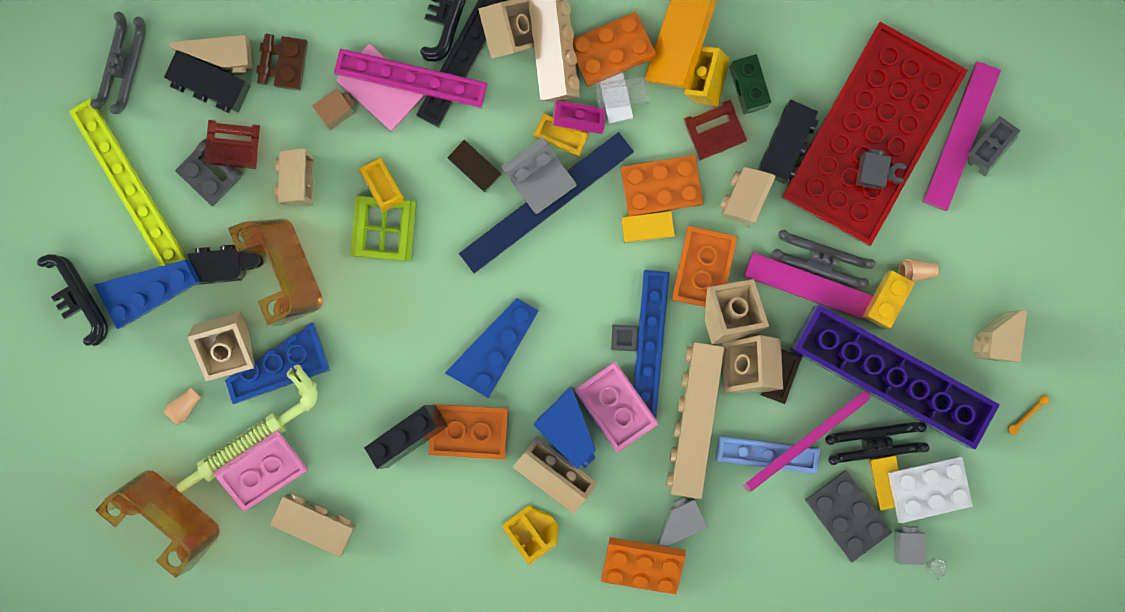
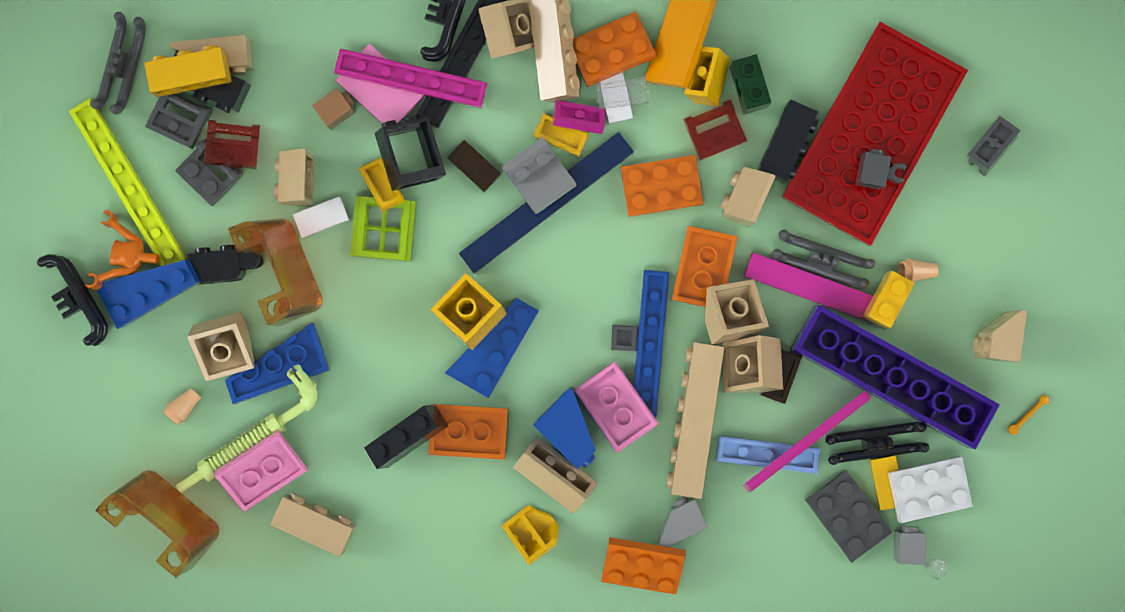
reddish brown plate [256,34,308,91] -> none
yellow tile [621,211,675,243] -> none
dark pink tile [922,61,1001,211] -> none
none -> orange piece [85,210,160,291]
none -> yellow brick [144,45,232,97]
none -> dark grey plate [145,94,212,149]
none -> white tile [293,196,350,239]
none -> black window [374,115,446,191]
none -> yellow brick [430,273,507,350]

